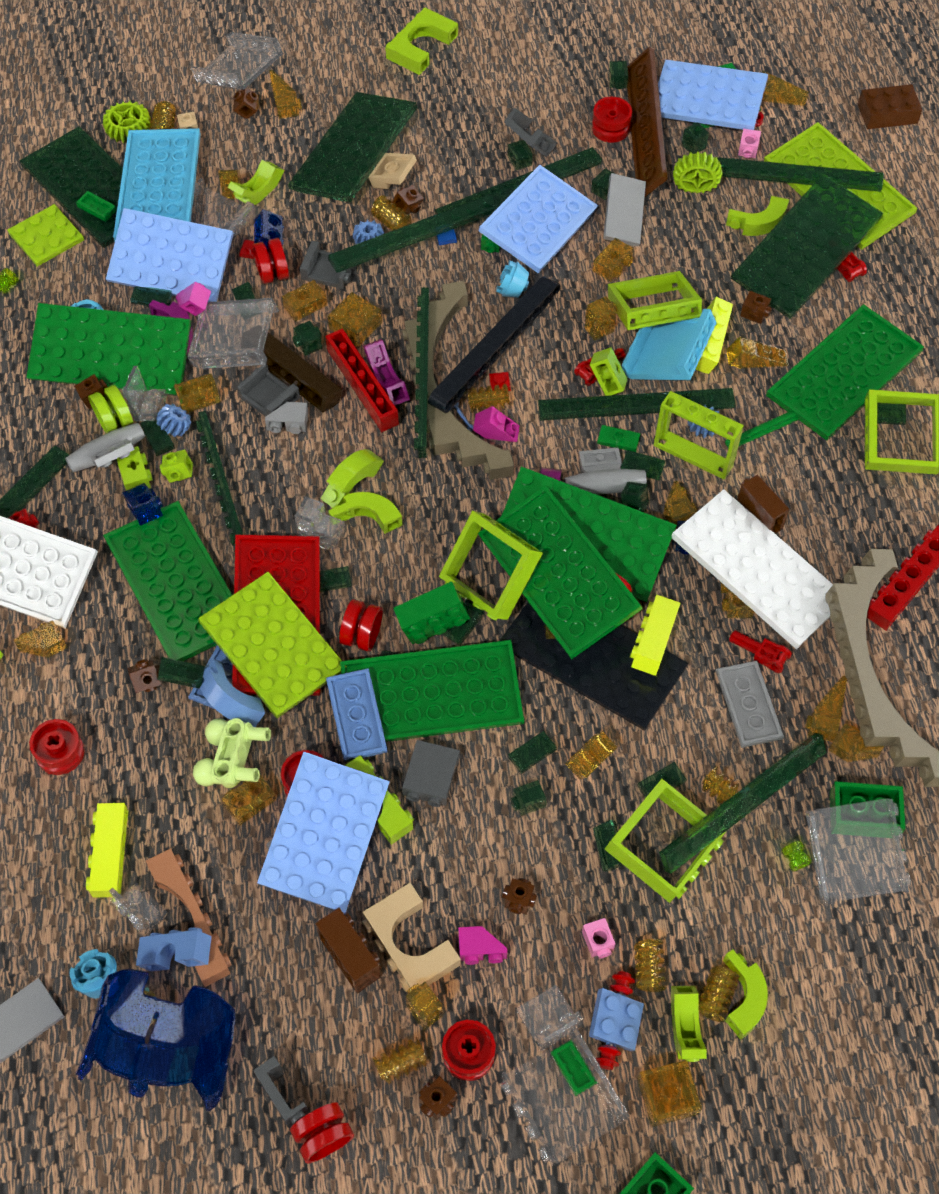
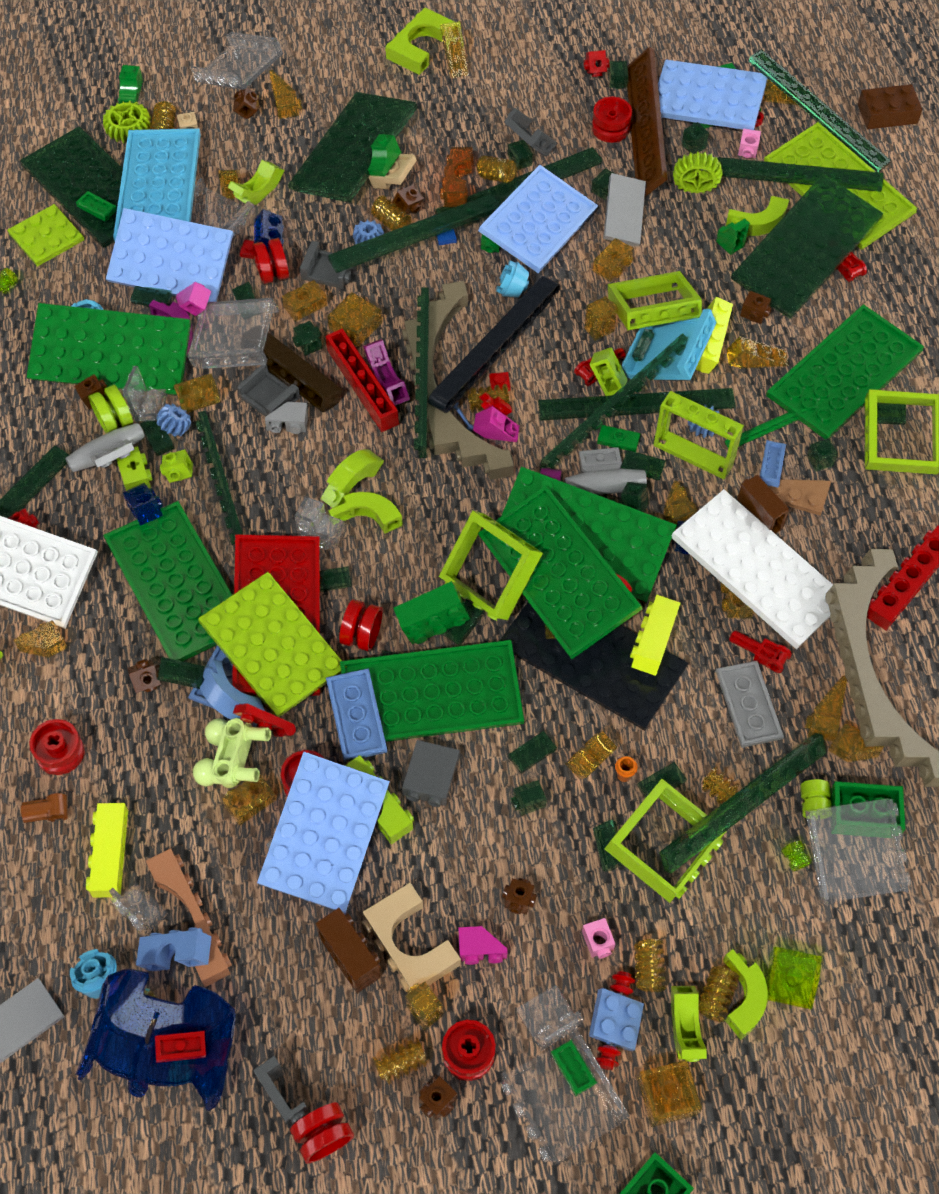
none -> dark orange piece [21,793,68,823]
none -> green arch [118,65,143,104]
none -> red plate [155,1031,206,1063]
none -> red plate [233,703,296,737]
none -> green arch [368,134,401,177]
none -> clear yellow slope [440,21,468,78]
none -> clear orange arch [440,147,474,207]
none -> clear yellow piece [477,155,517,183]
none -> red plate [479,393,512,416]
none -> clear green plate [540,333,688,469]
none -> red brick [584,50,609,77]
none -> orange cone [615,756,638,782]
none -> clear green axle [632,329,654,361]
none -> green arch [716,219,750,255]
none -> clear green plate [748,49,891,173]
none -> medium blue plate [759,440,786,488]
none -> clear neon green slope [766,946,822,1010]
none -> medium nougat wing [769,479,831,516]
none -> lime wheel [800,779,832,819]
none -> clear green brick [807,438,838,472]

